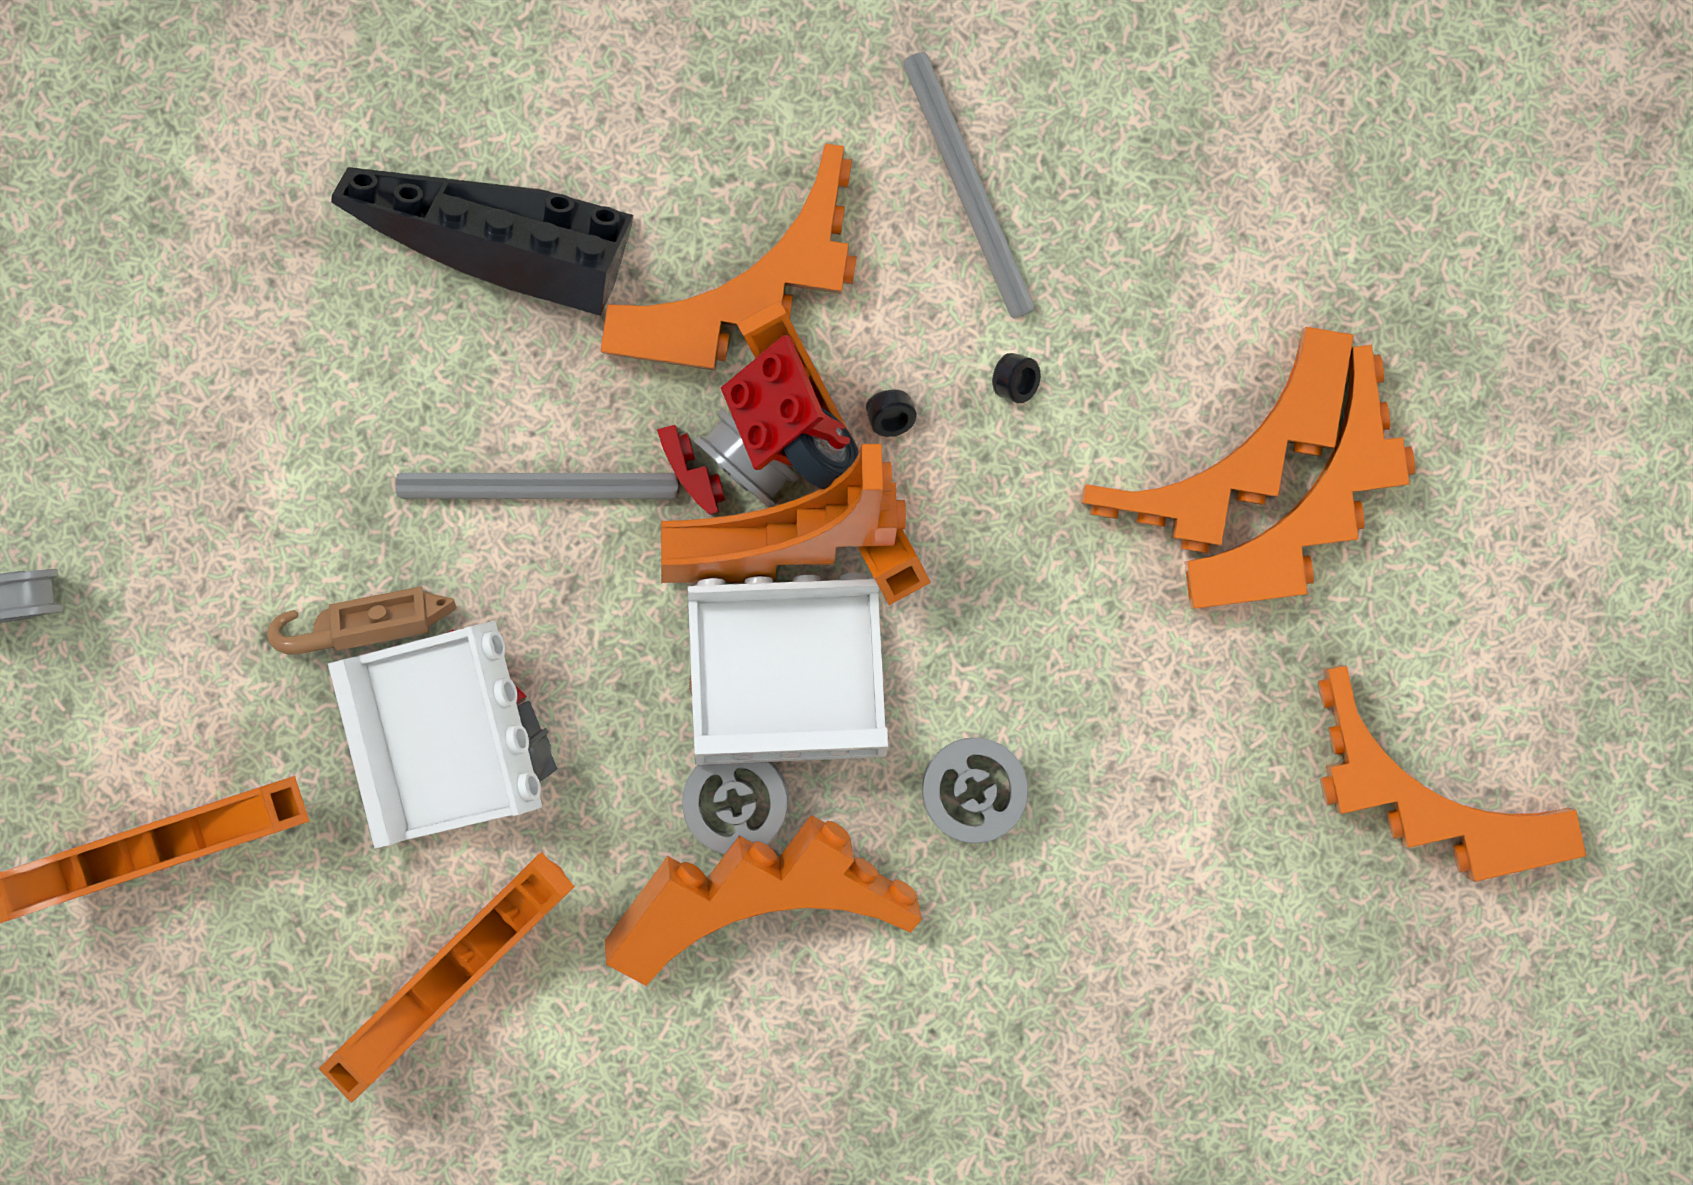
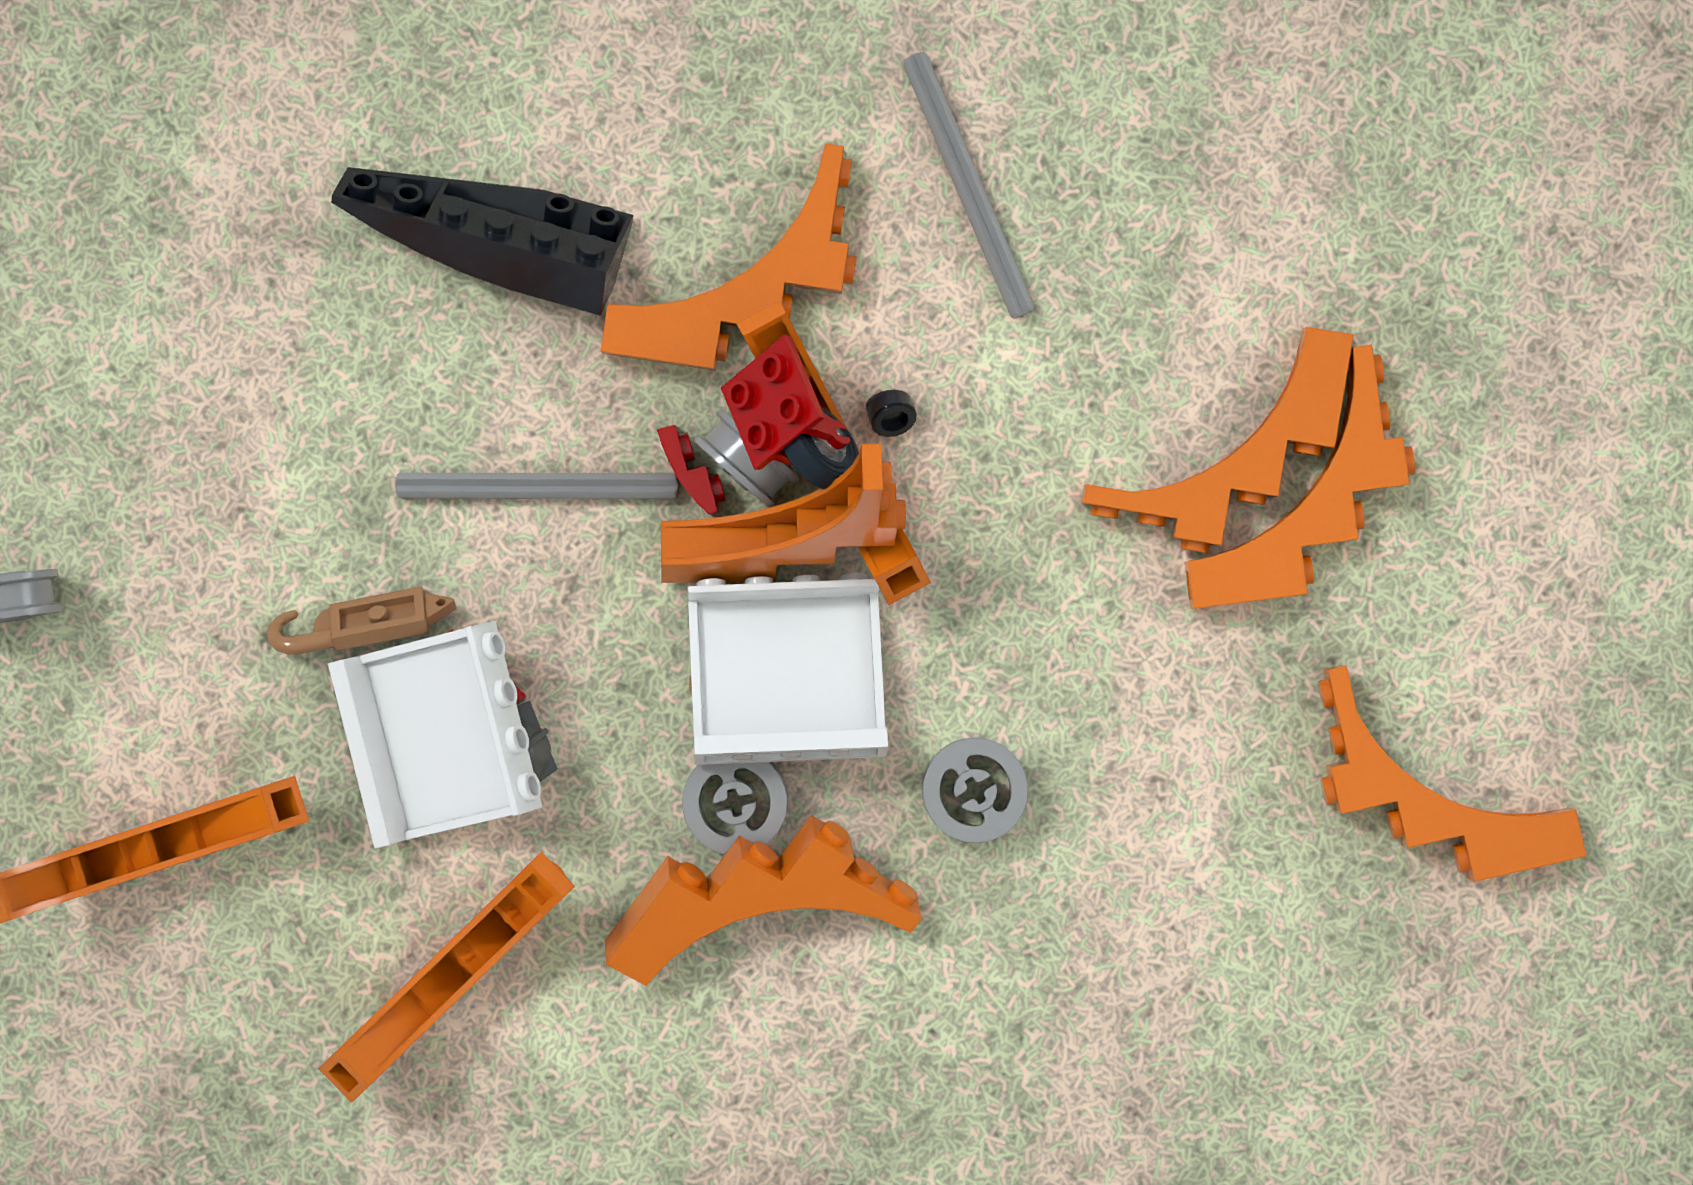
black tile [992,353,1041,403] -> none

